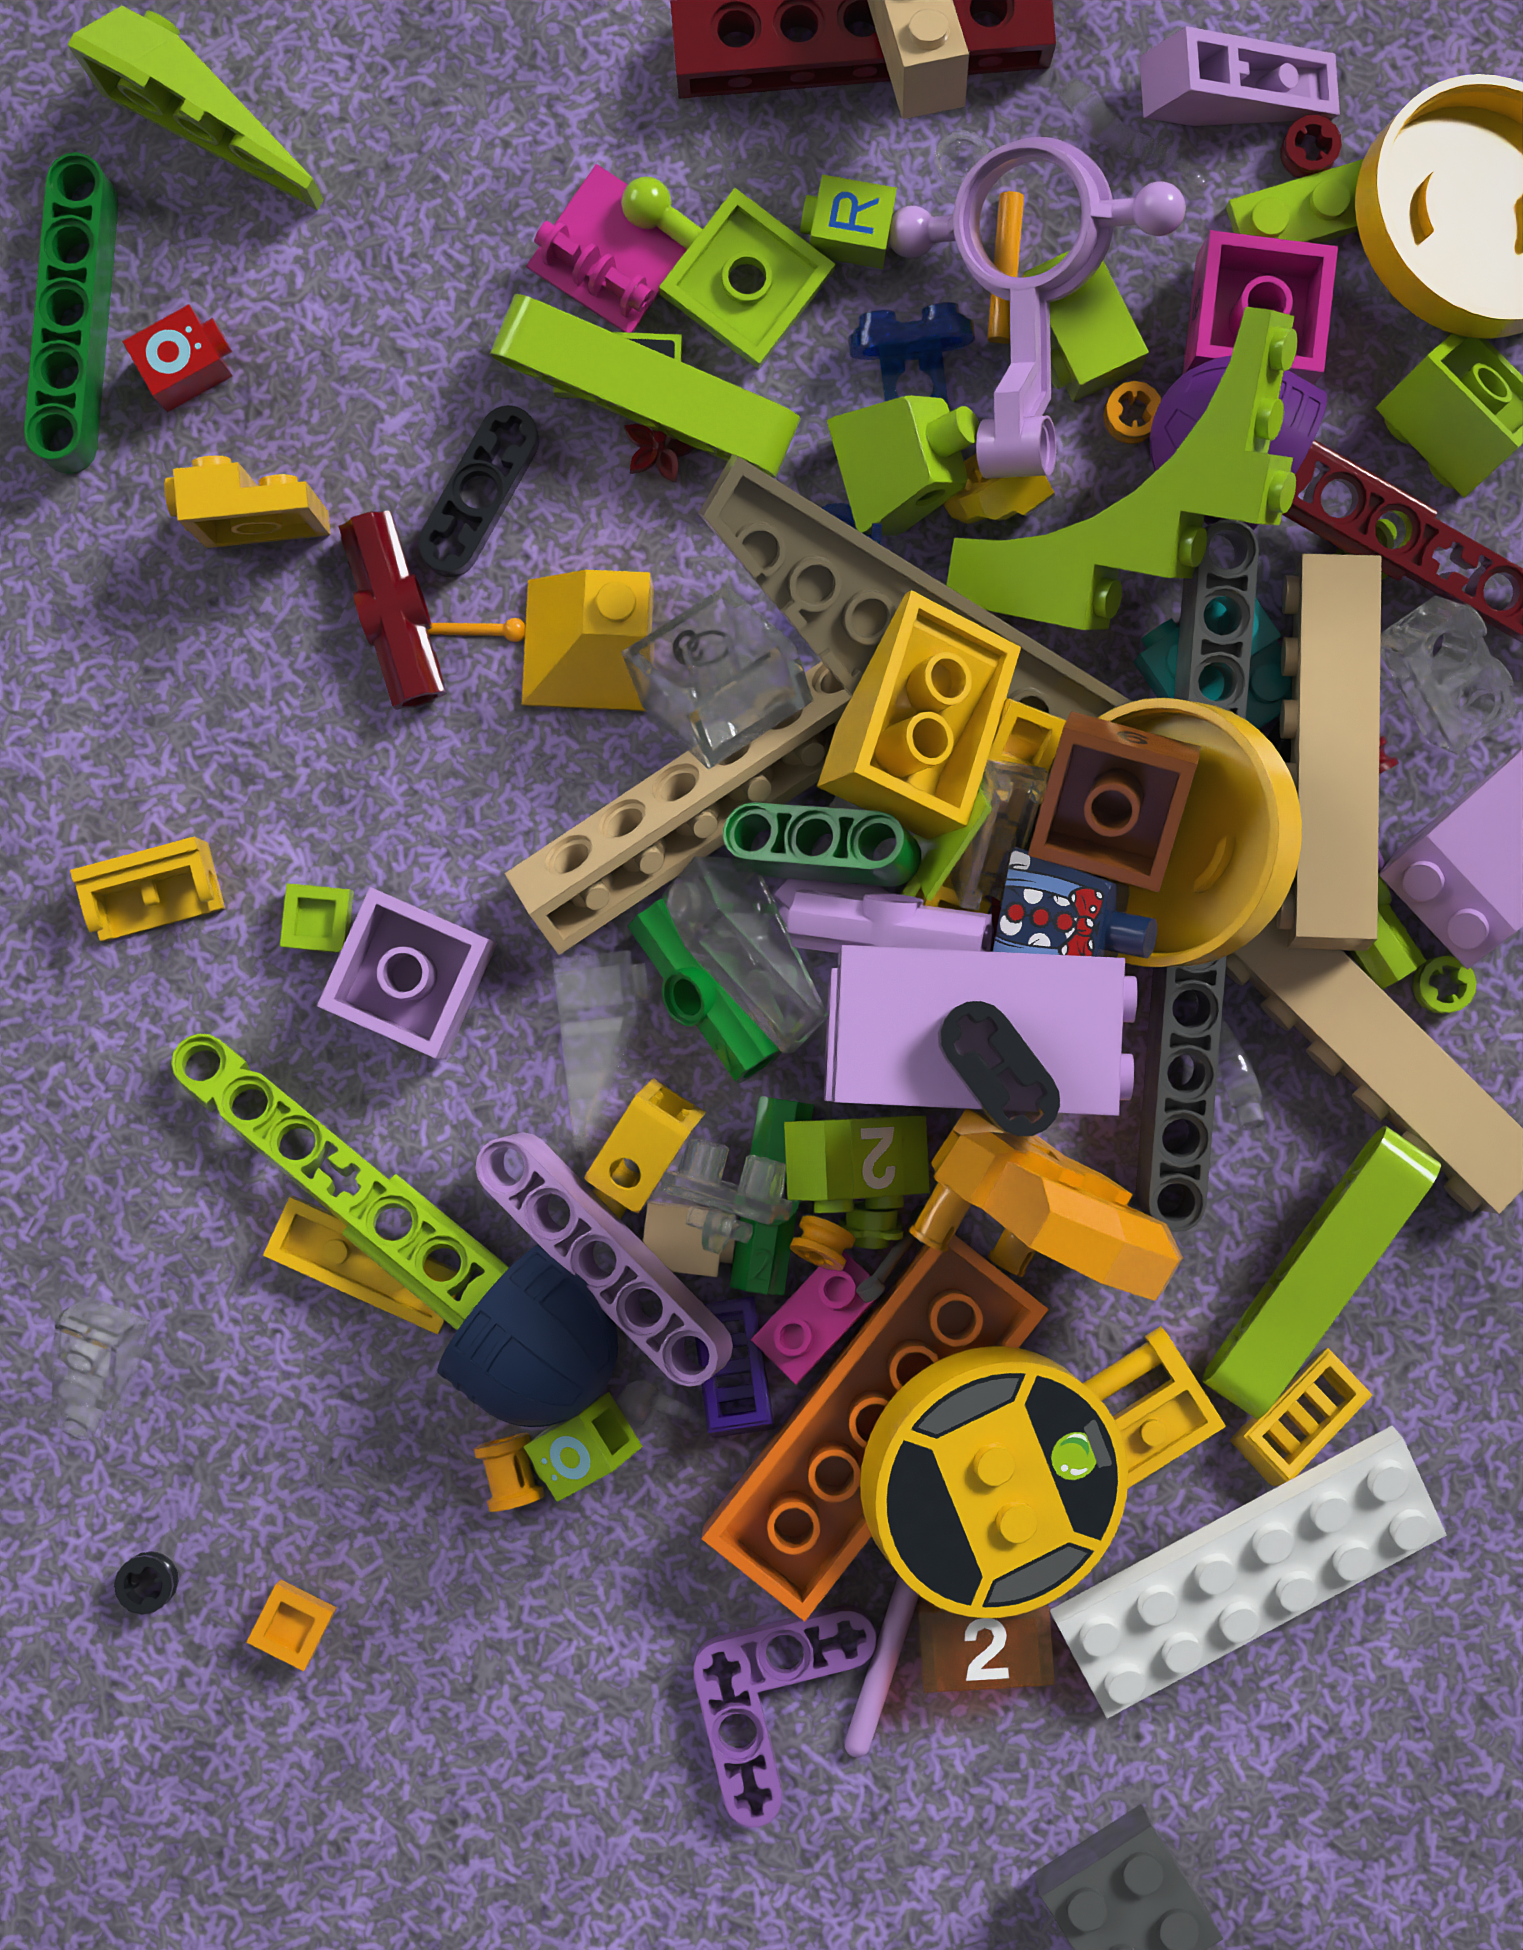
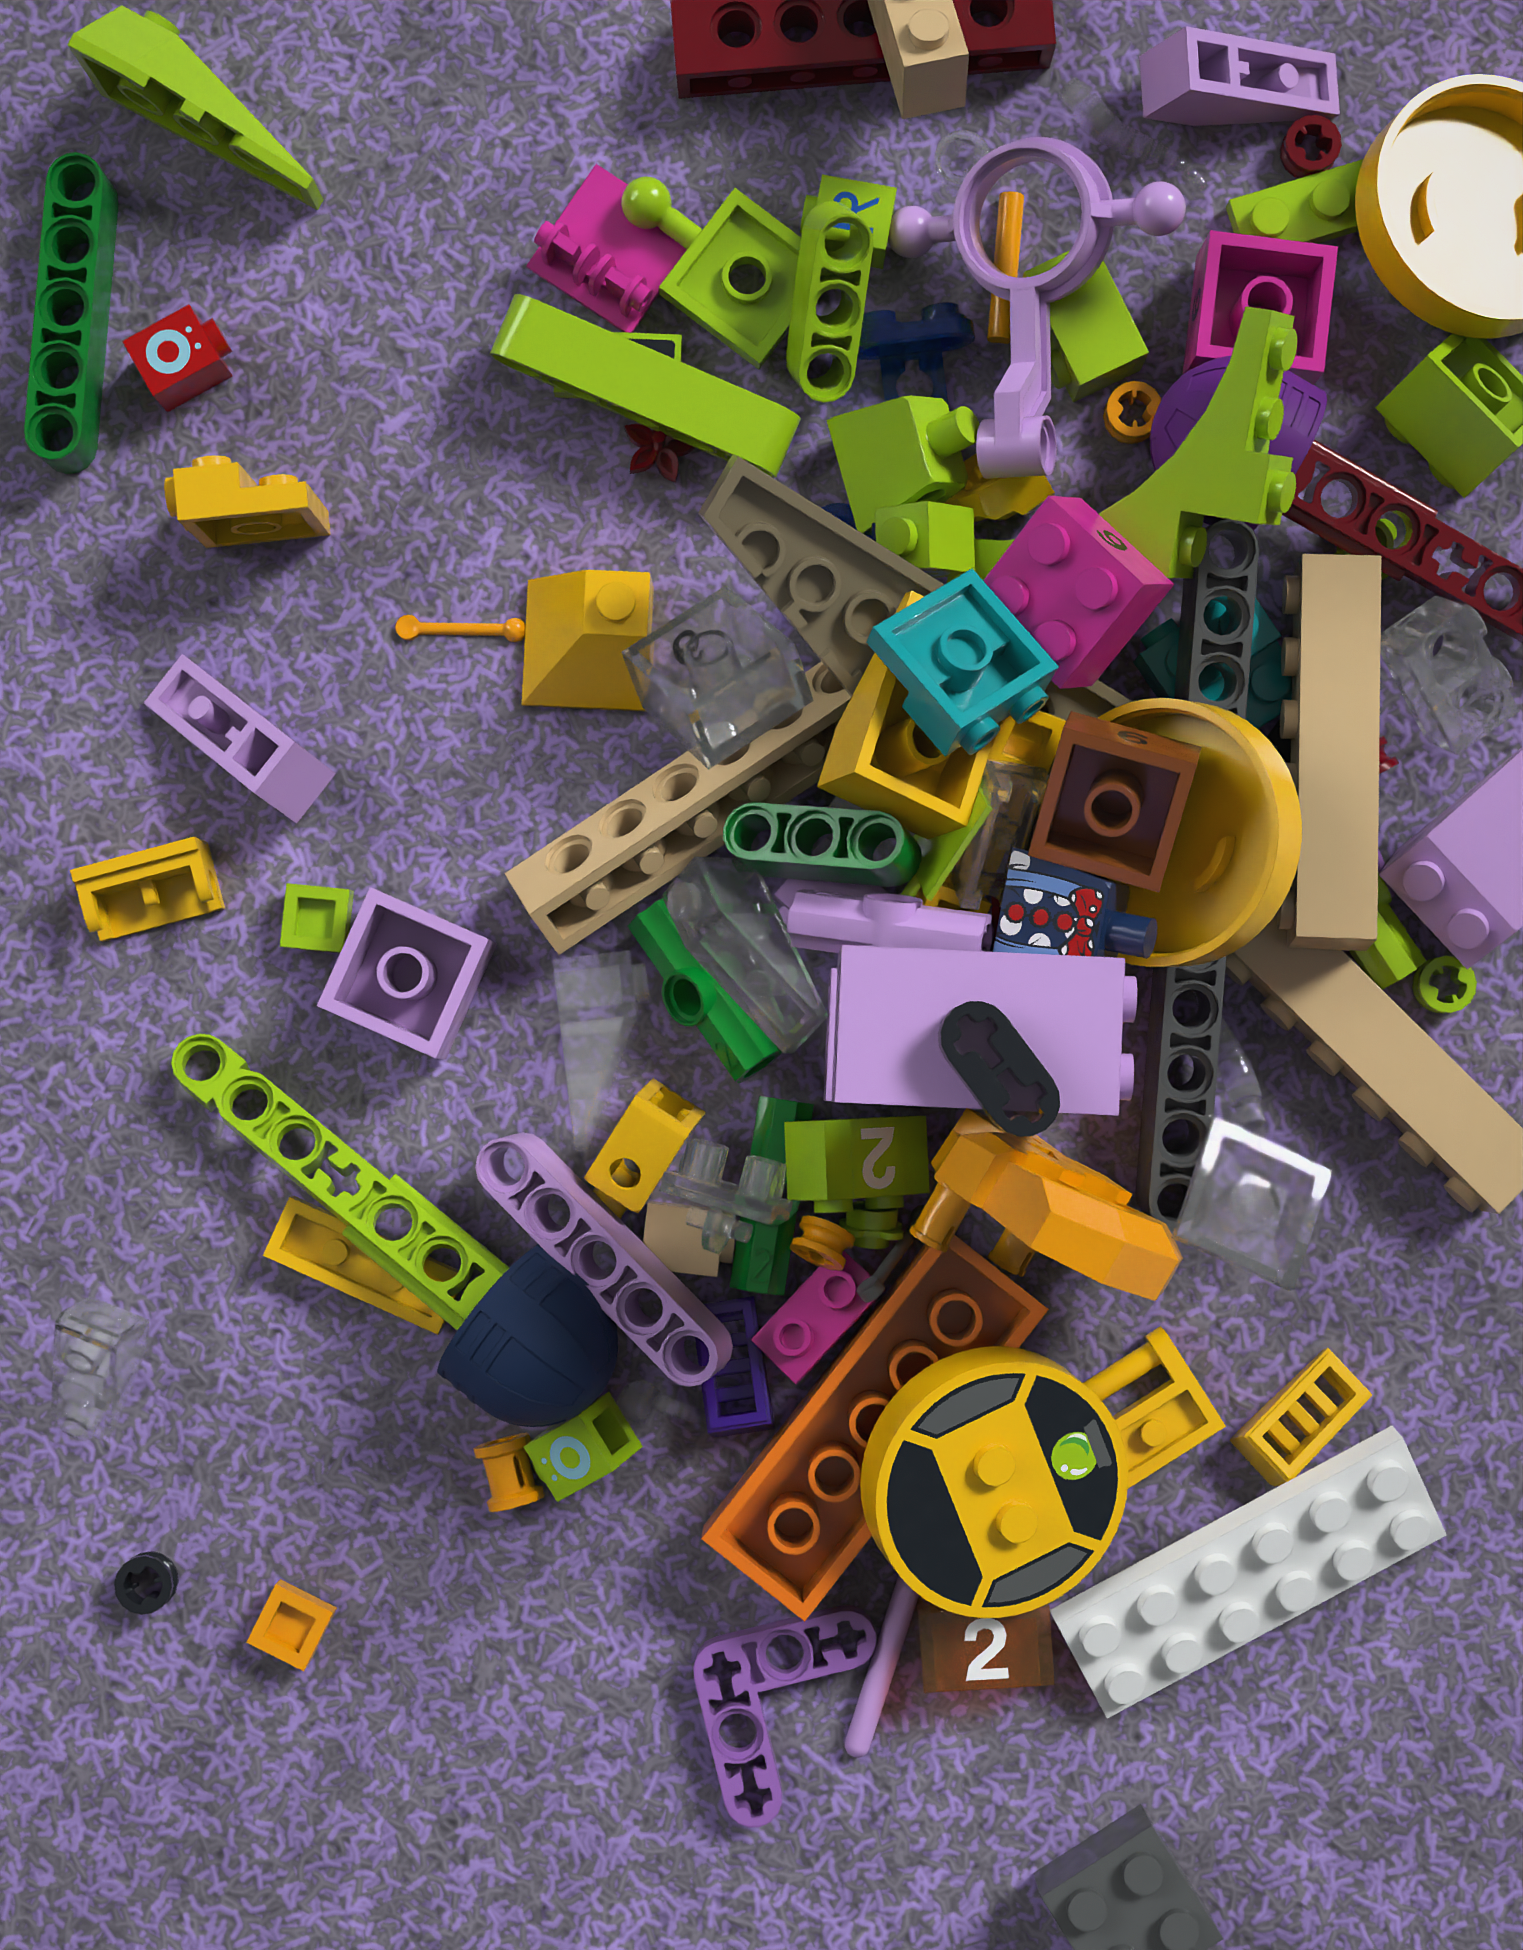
dark red piece [338,510,447,710] -> none
black beam [418,405,539,577] -> none
lime beam [1202,1126,1441,1419] -> none
none -> lavender slope [144,654,336,823]
none -> lime beam [786,201,873,402]
none -> teal plate [866,568,1059,756]
none -> lime brick [875,501,975,578]
none -> dark pink brick [983,495,1175,689]
none -> clear slope [1172,1117,1332,1291]

